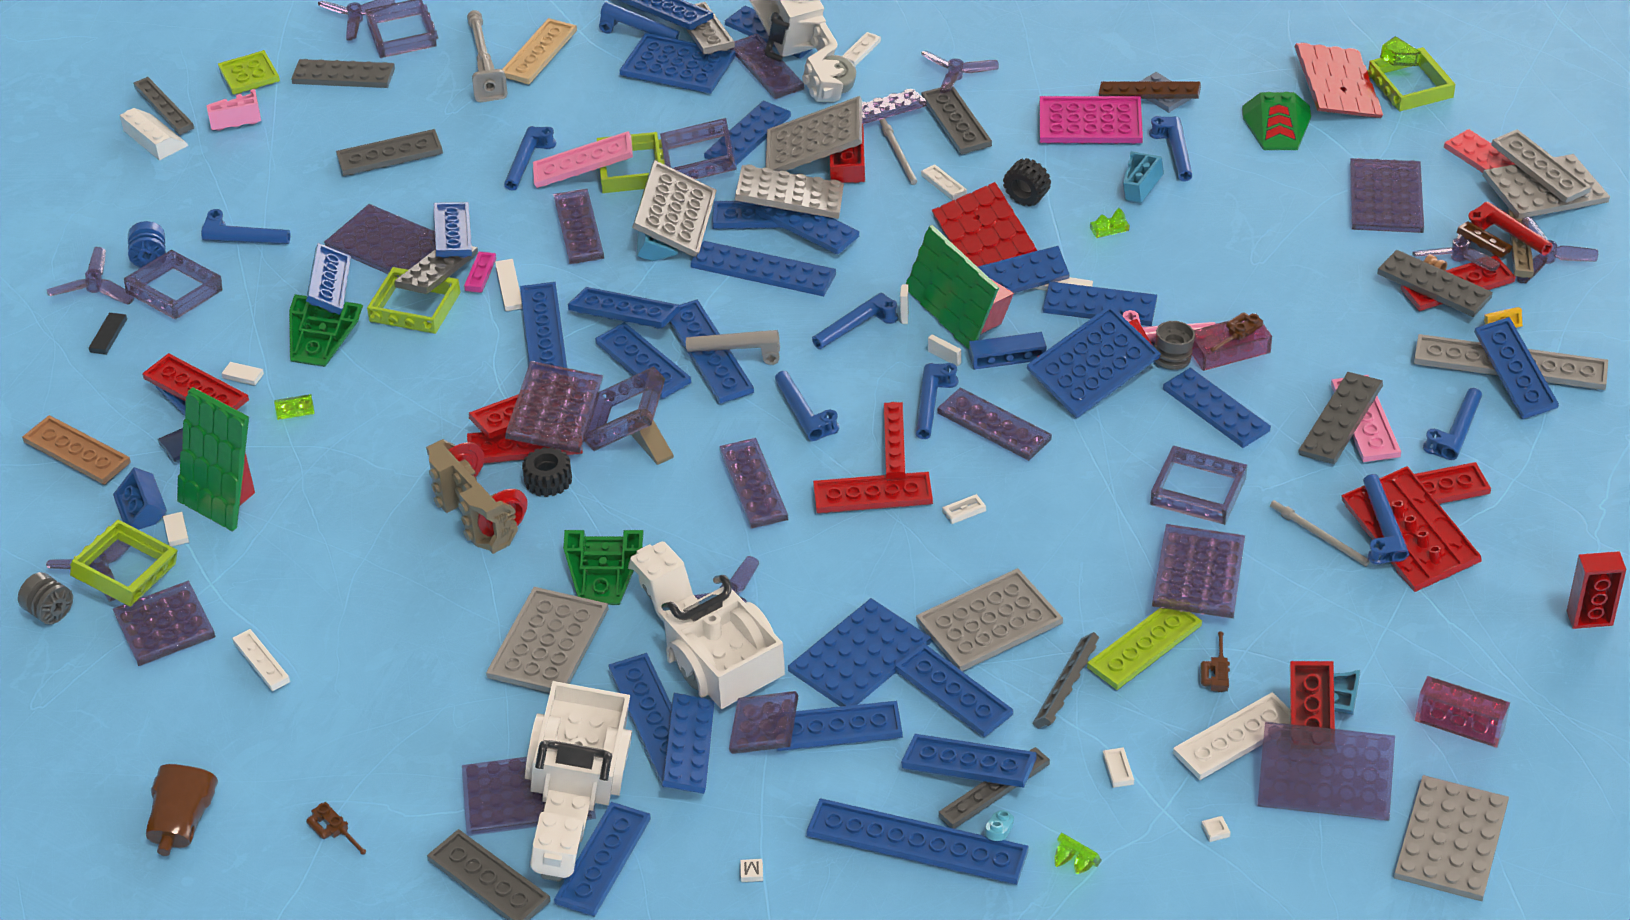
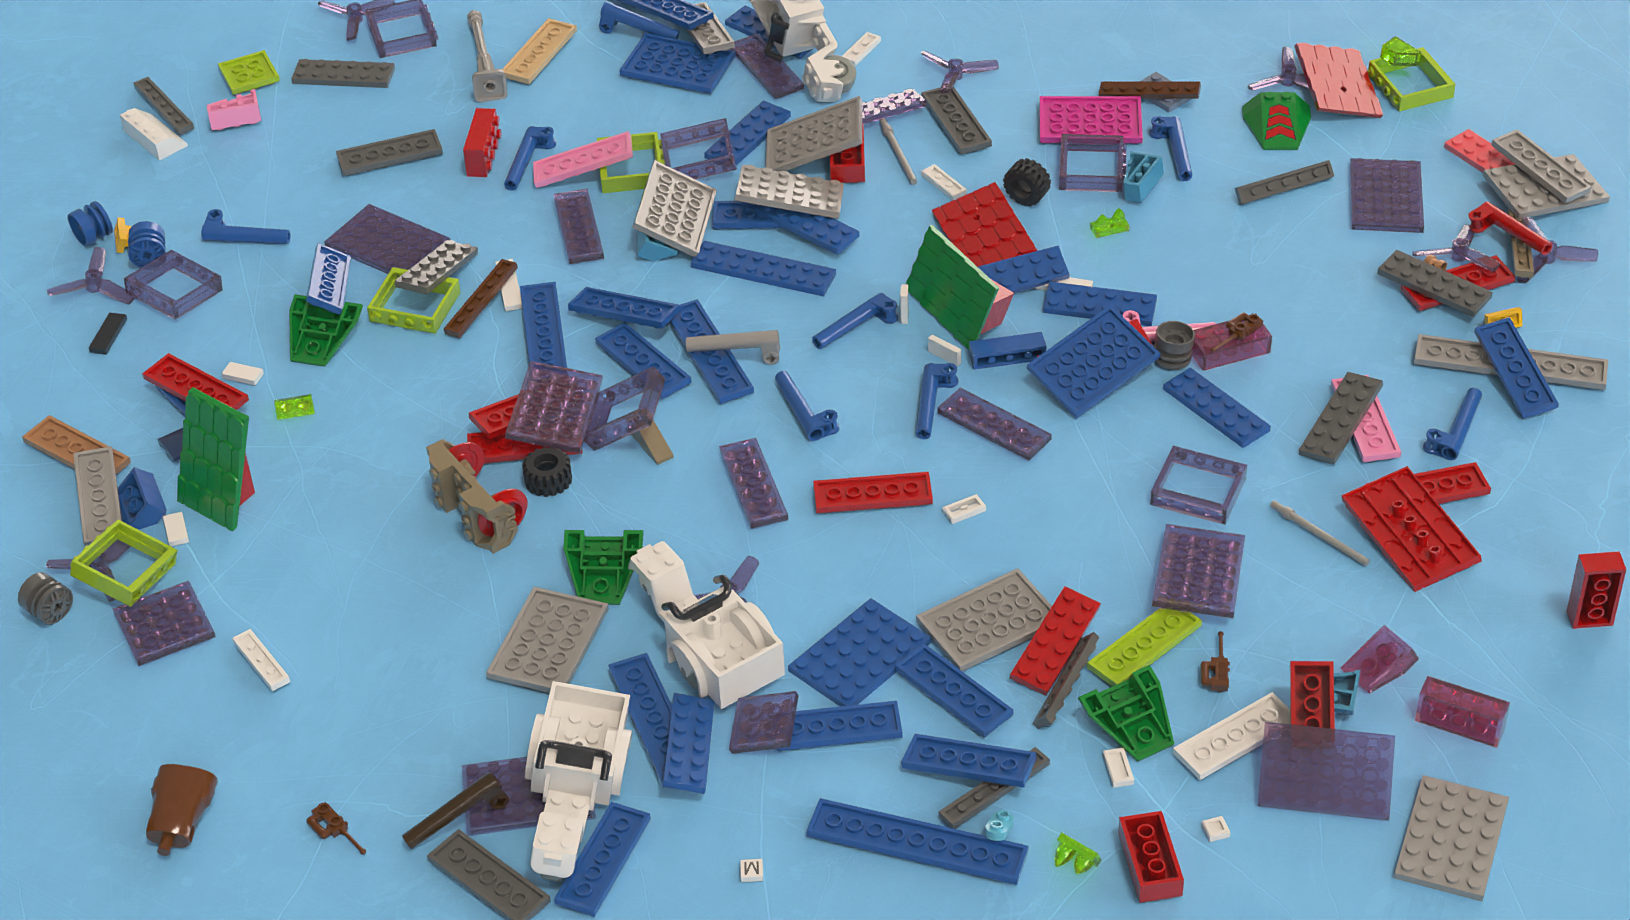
plate [434,202,472,258] -> none
dark pink plate [464,252,497,293] -> none
red plate [884,402,906,479] -> none
blue axle [1363,474,1409,564] -> none
reddish brown plate [1456,221,1513,258] -> none
none -> blue wheel [67,201,113,246]
none -> light grey plate [73,446,122,546]
none -> yellow tile [114,217,131,253]
none -> dark brown axle [402,771,509,849]
none -> reddish brown plate [443,259,518,338]
none -> red brick [463,108,502,177]
none -> red plate [1010,586,1101,696]
none -> clear purple window [1059,134,1127,192]
none -> green wedge [1078,665,1174,762]
none -> red brick [1118,811,1184,903]
none -> dark grey plate [1234,160,1334,205]
none -> clear purple piece [1248,47,1310,90]
none -> clear pink slope [1340,625,1419,694]

